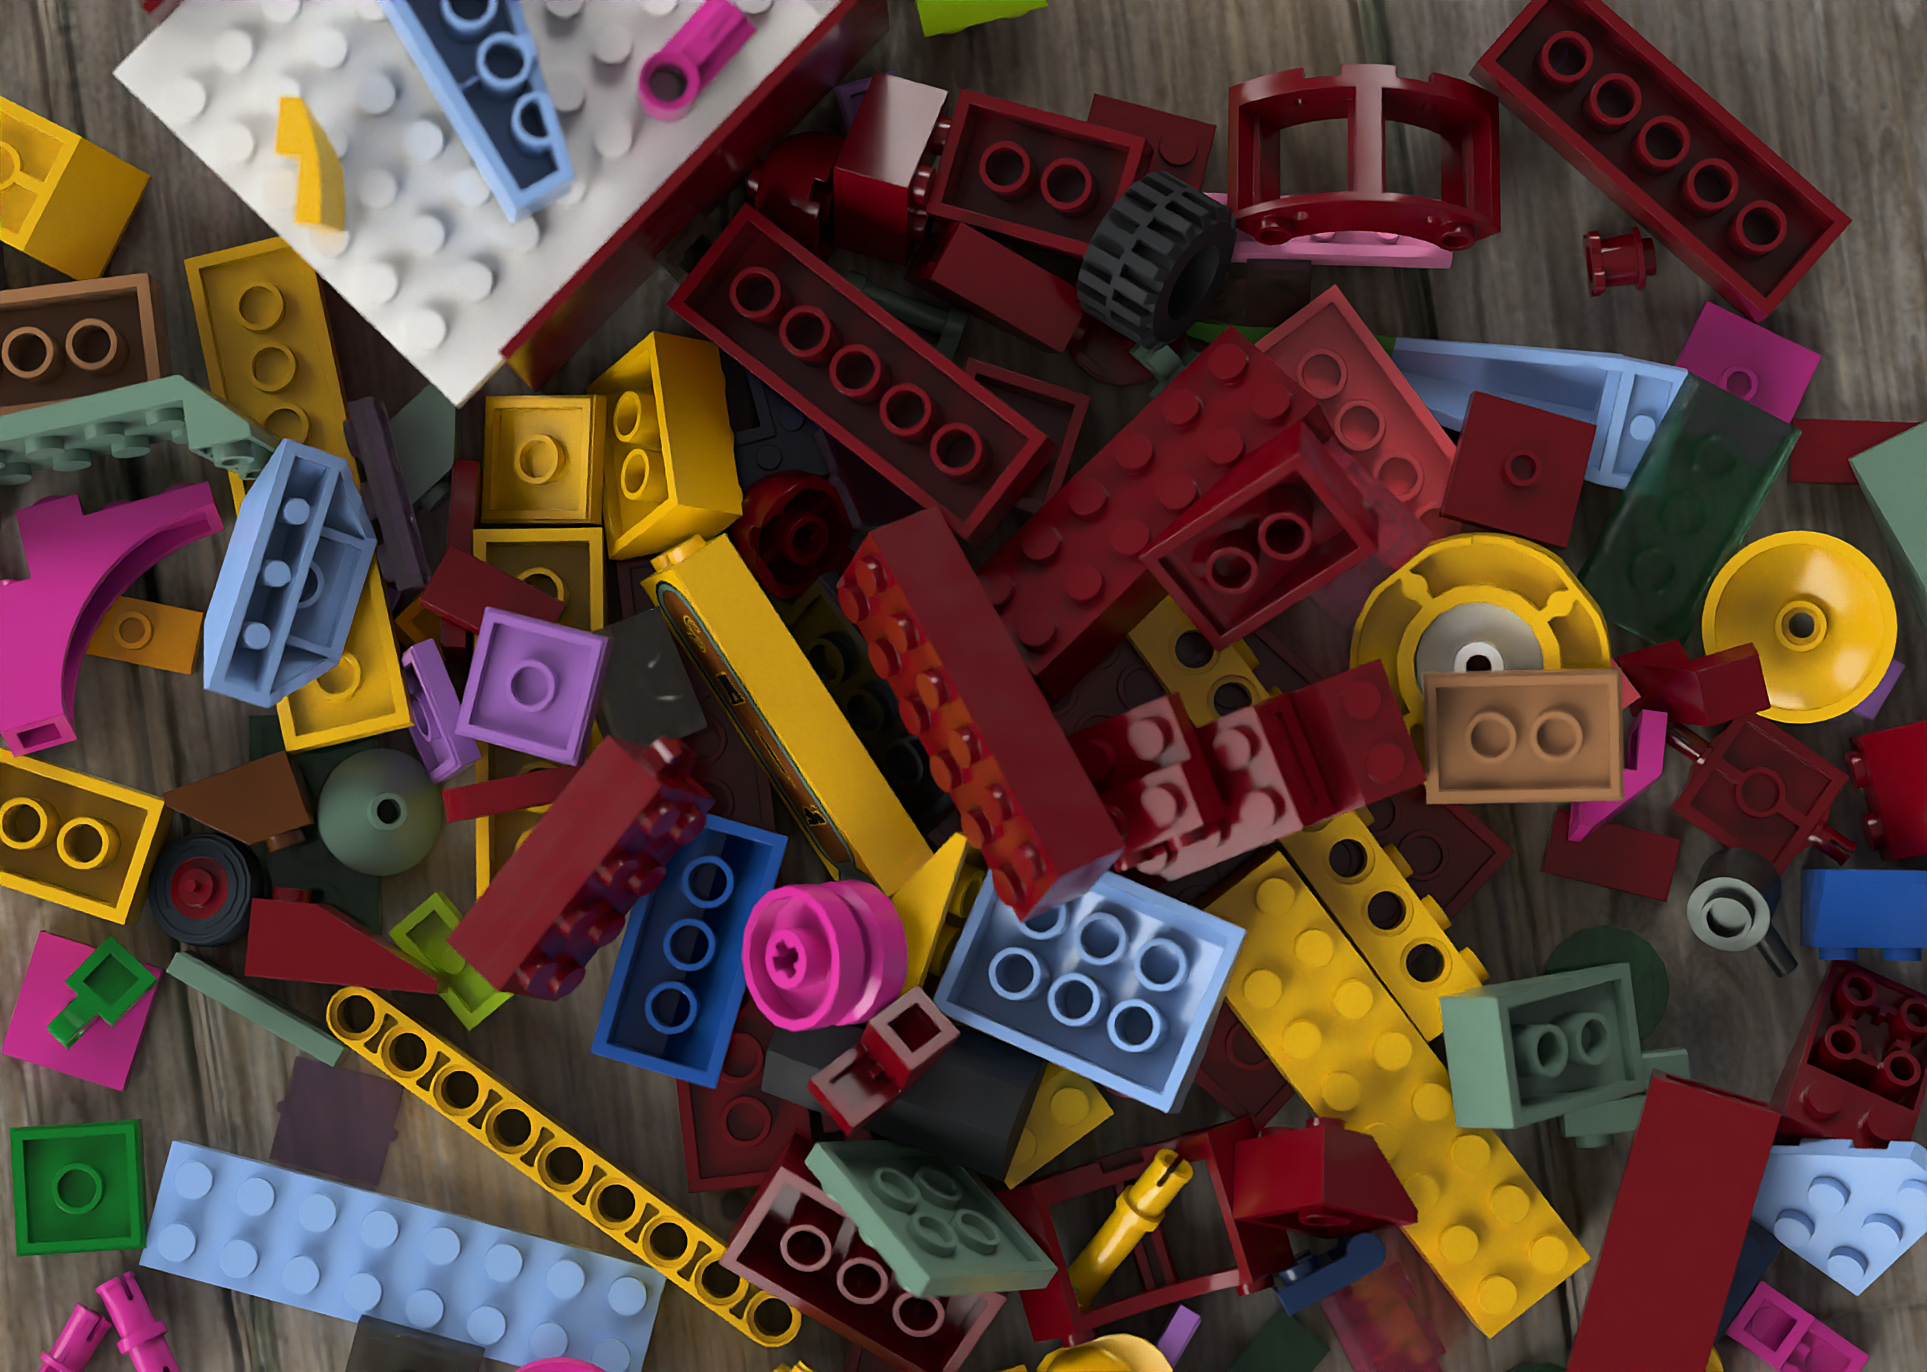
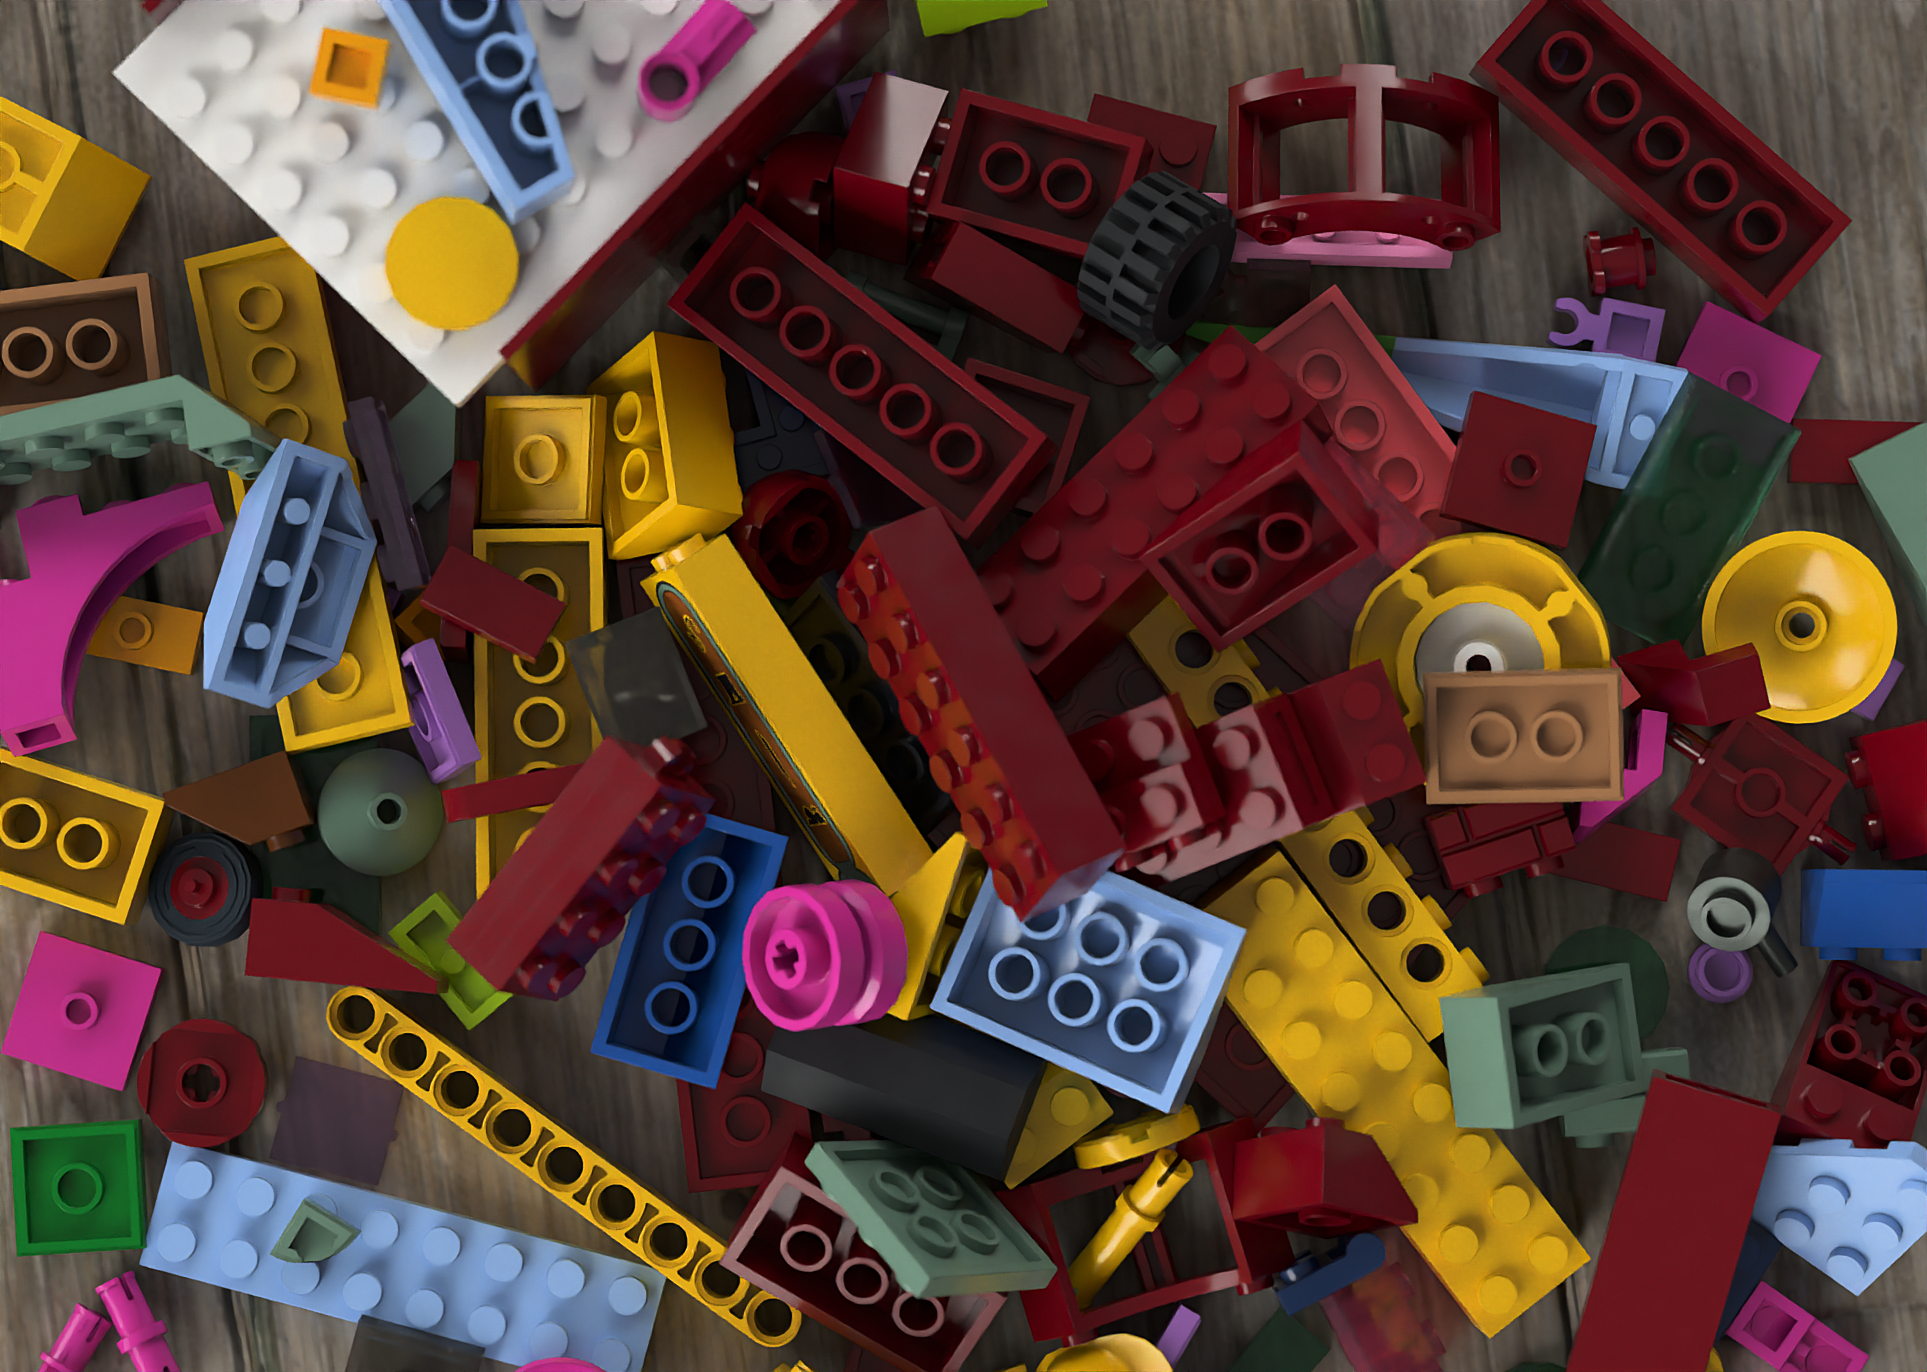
green plate [46,935,158,1050] -> none
sand green tile [165,950,351,1067] -> none
yellow slope [275,96,345,233] -> none
medium lavender plate [455,606,614,766] -> none
dark red slope [807,985,961,1137] -> none
none -> dark red plate [137,1018,269,1148]
none -> sand green tile [270,1197,361,1263]
none -> light orange plate [309,27,392,110]
none -> yellow tile [385,196,520,331]
none -> yellow tile [1073,1103,1201,1169]
none -> dark red brick [1424,802,1576,899]
none -> medium lavender plate [1546,297,1666,362]
none -> medium lavender plate [1687,943,1753,1003]

